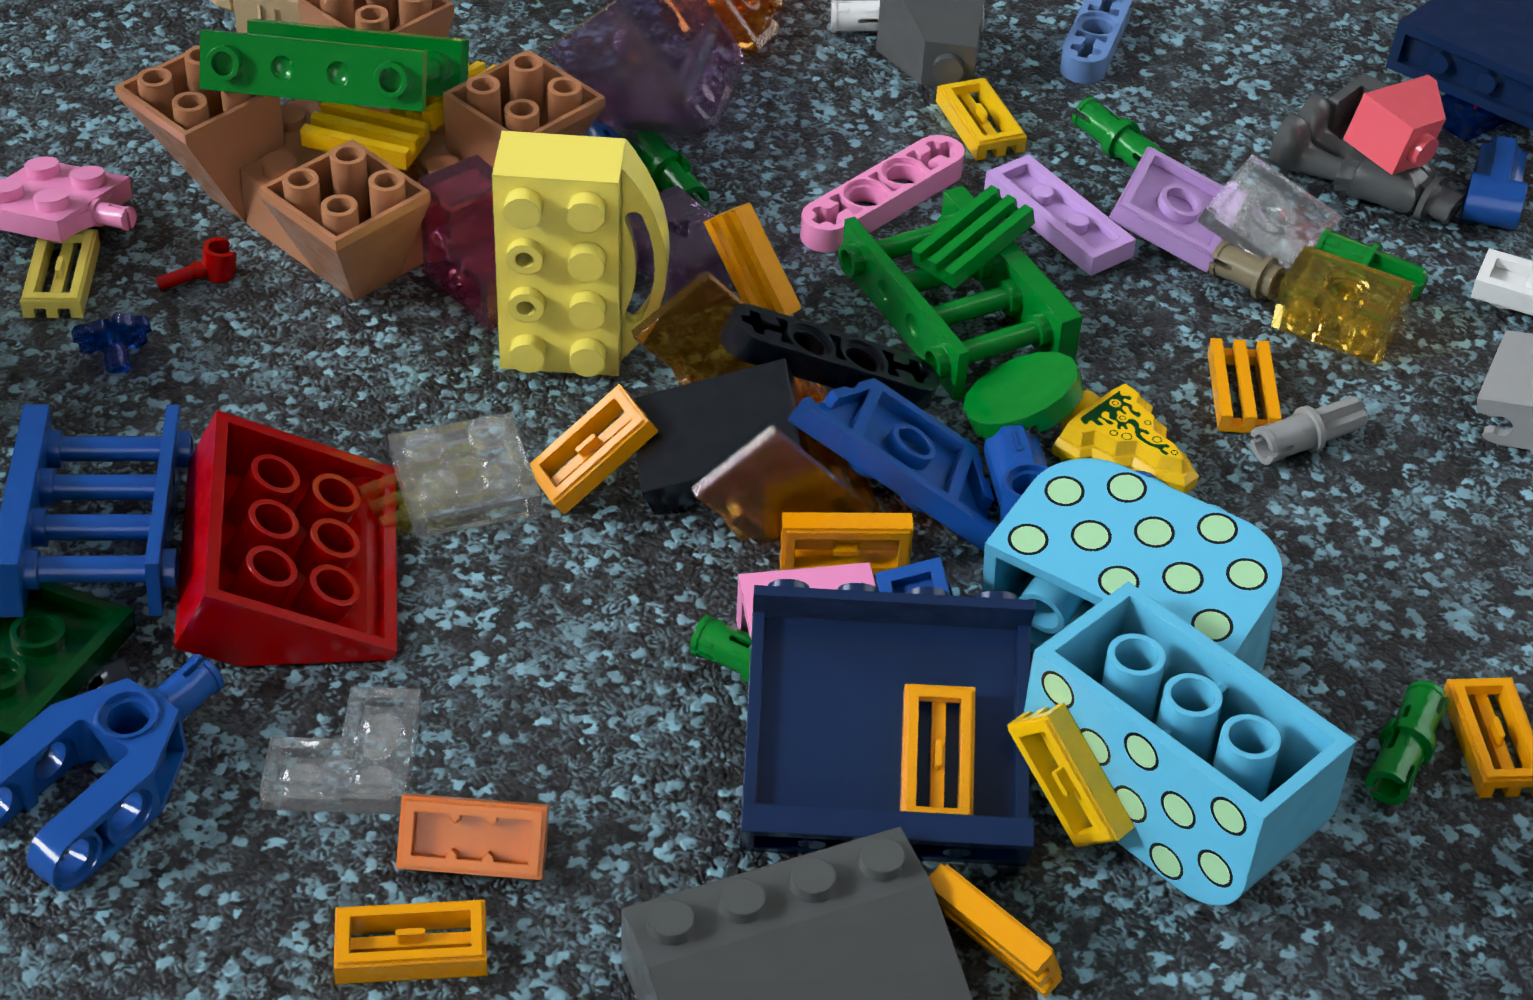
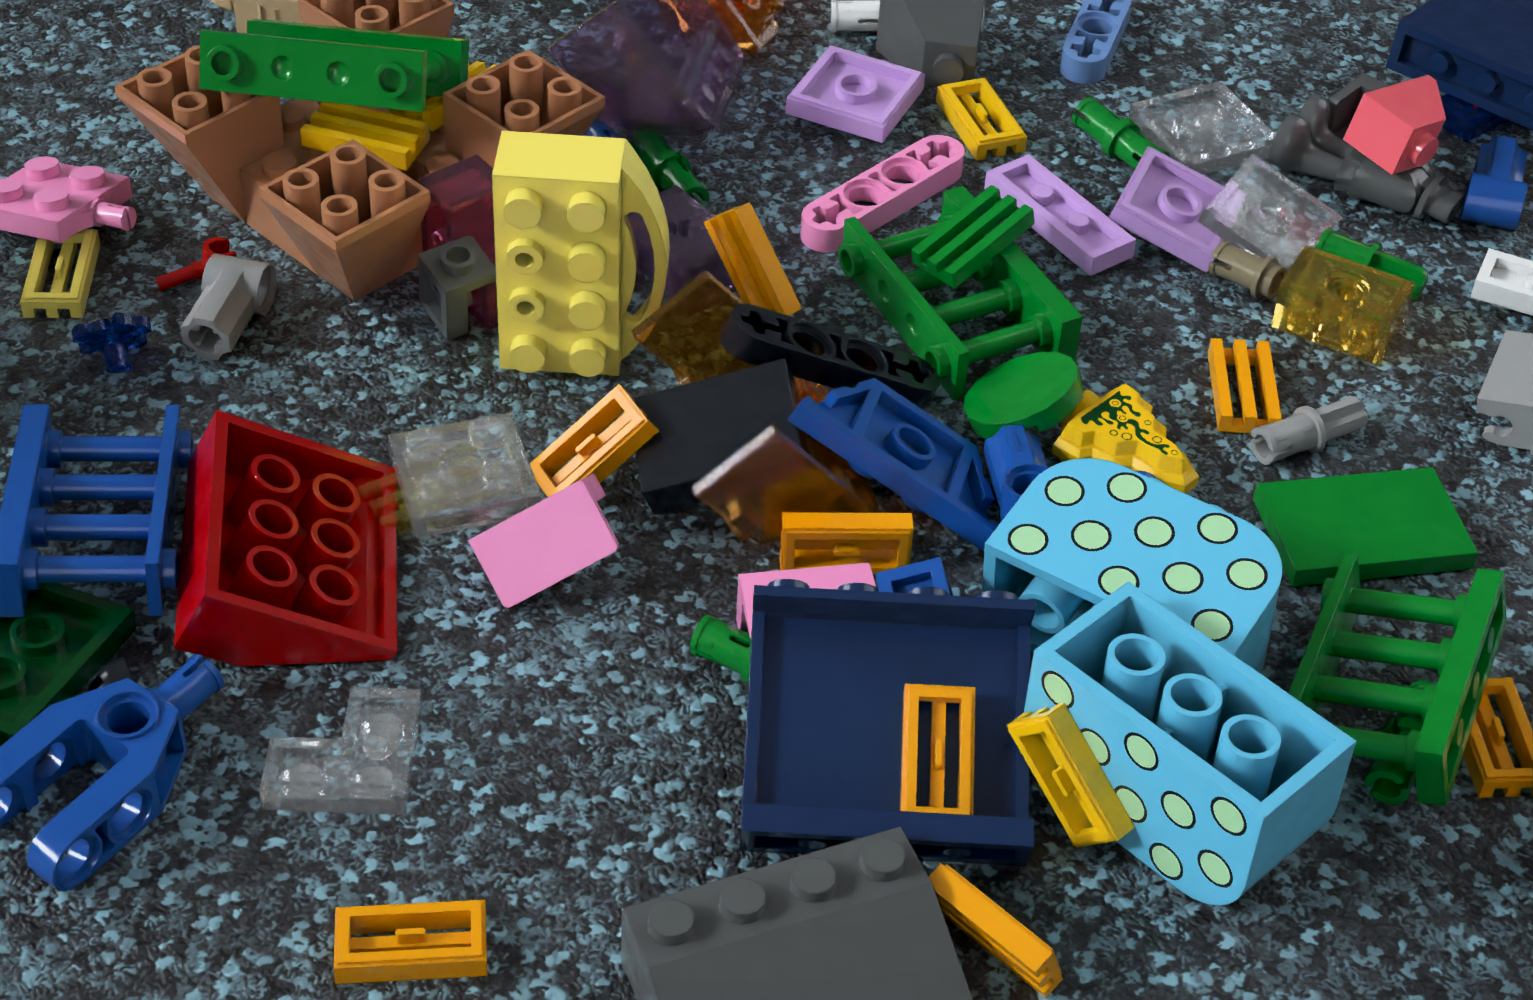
orange plate [396,793,550,880] -> none
none -> light grey piece [180,253,277,361]
none -> dark grey bracket [418,235,496,341]
none -> bright pink panel [468,473,619,608]
none -> lavender plate [785,45,925,143]
none -> clear plate [1129,81,1275,175]
none -> green tile [1253,467,1478,587]
none -> green fence [1288,553,1507,806]

